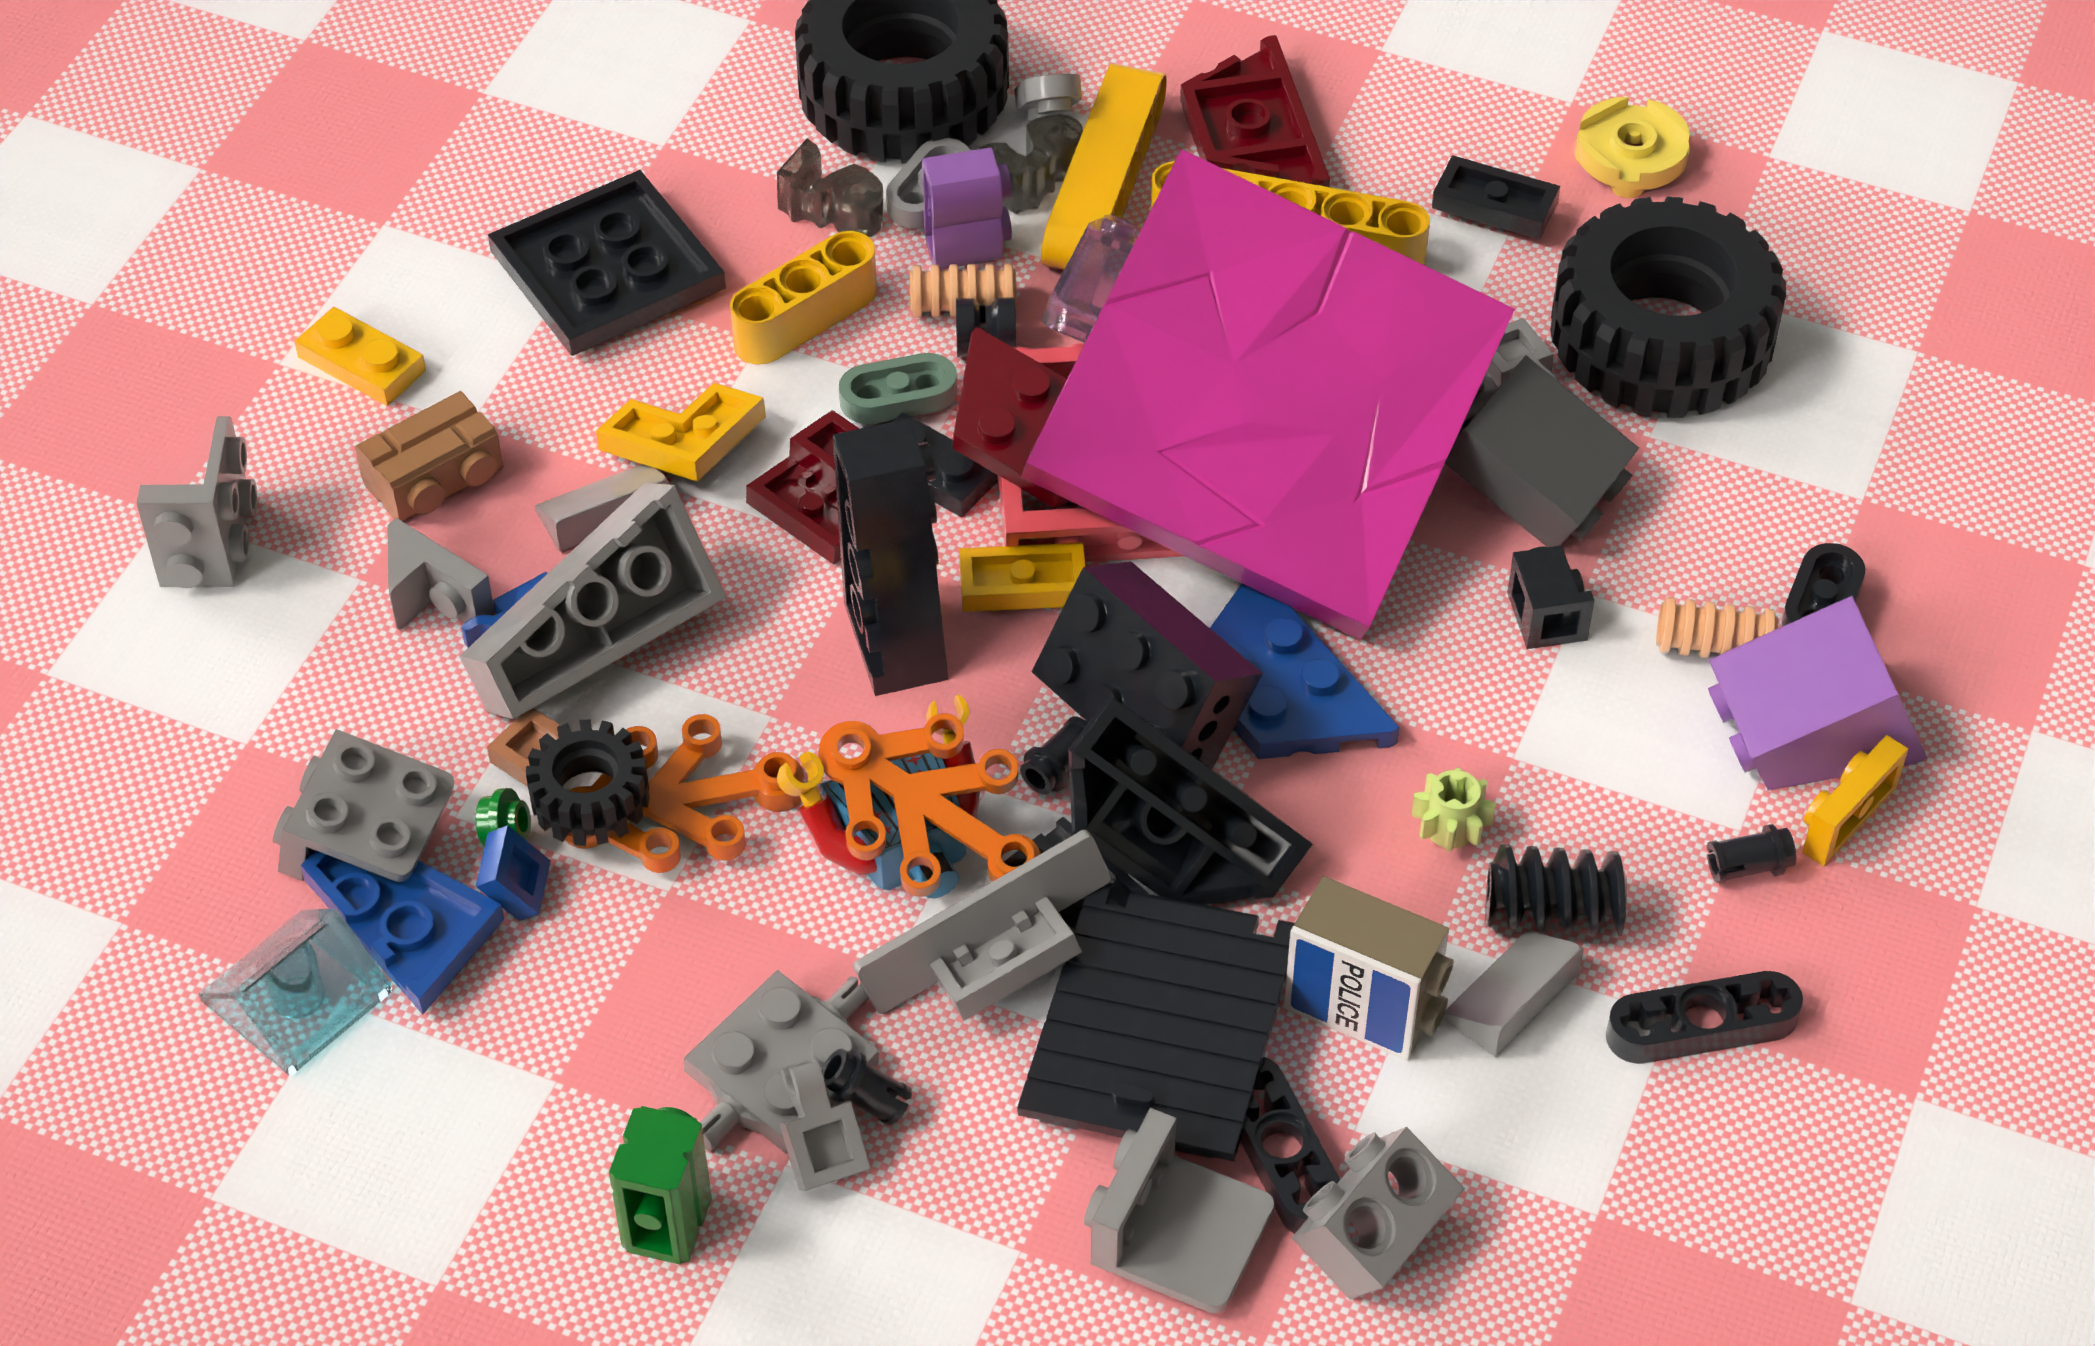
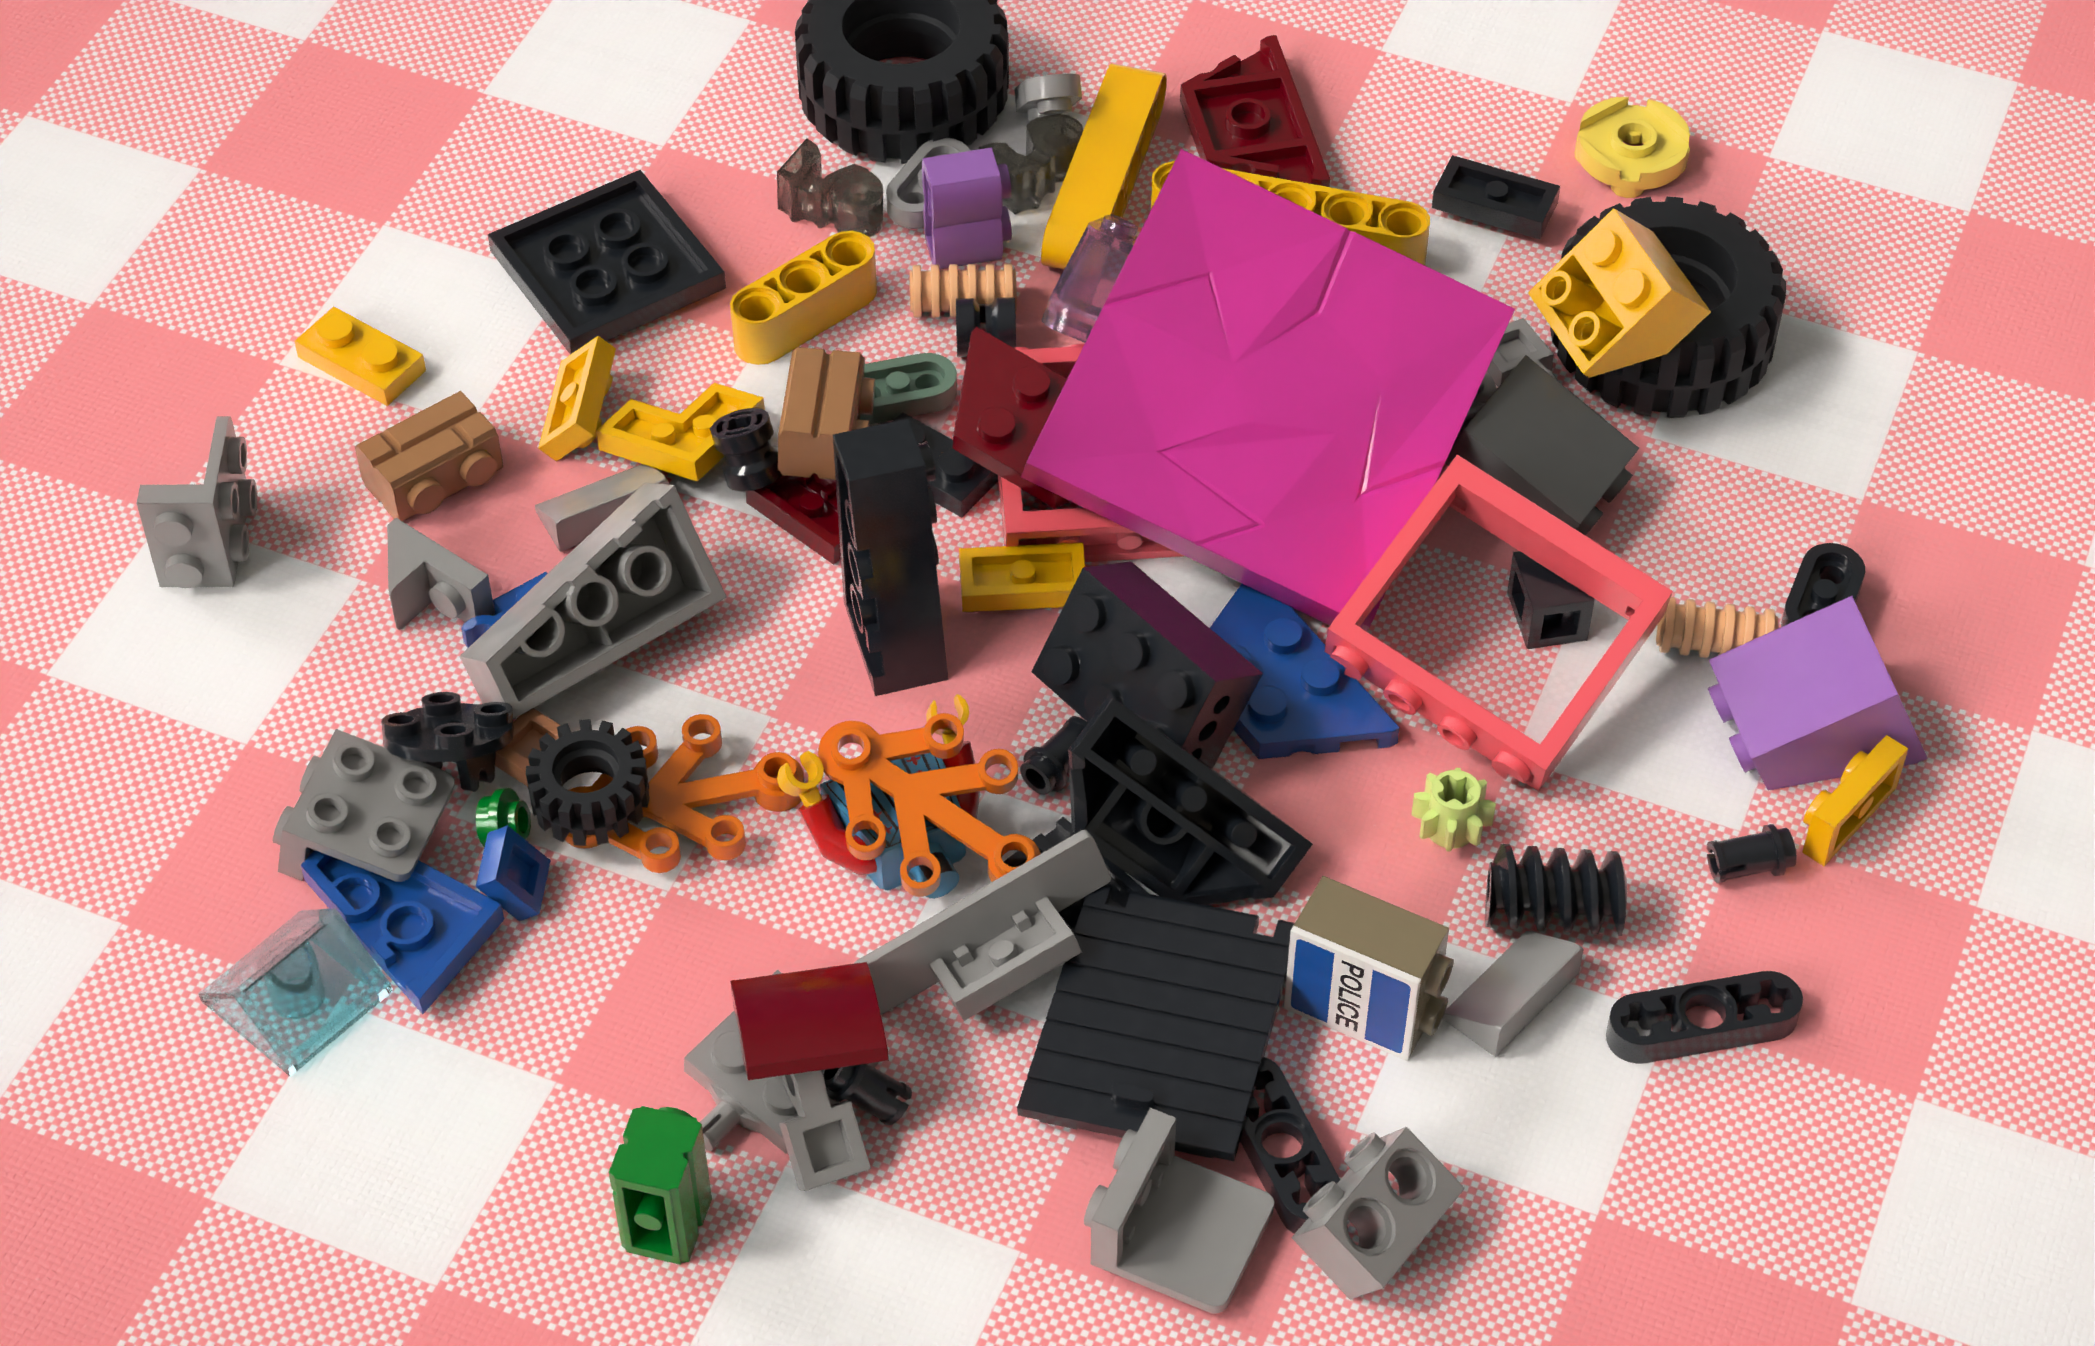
none -> black plate [381,692,514,792]
none -> yellow plate [538,336,616,462]
none -> black wheel [710,408,782,492]
none -> dark red slope [730,962,889,1080]
none -> medium nougat brick [778,347,875,480]
none -> coral window [1324,455,1673,792]
none -> yellow slope [1528,208,1711,378]

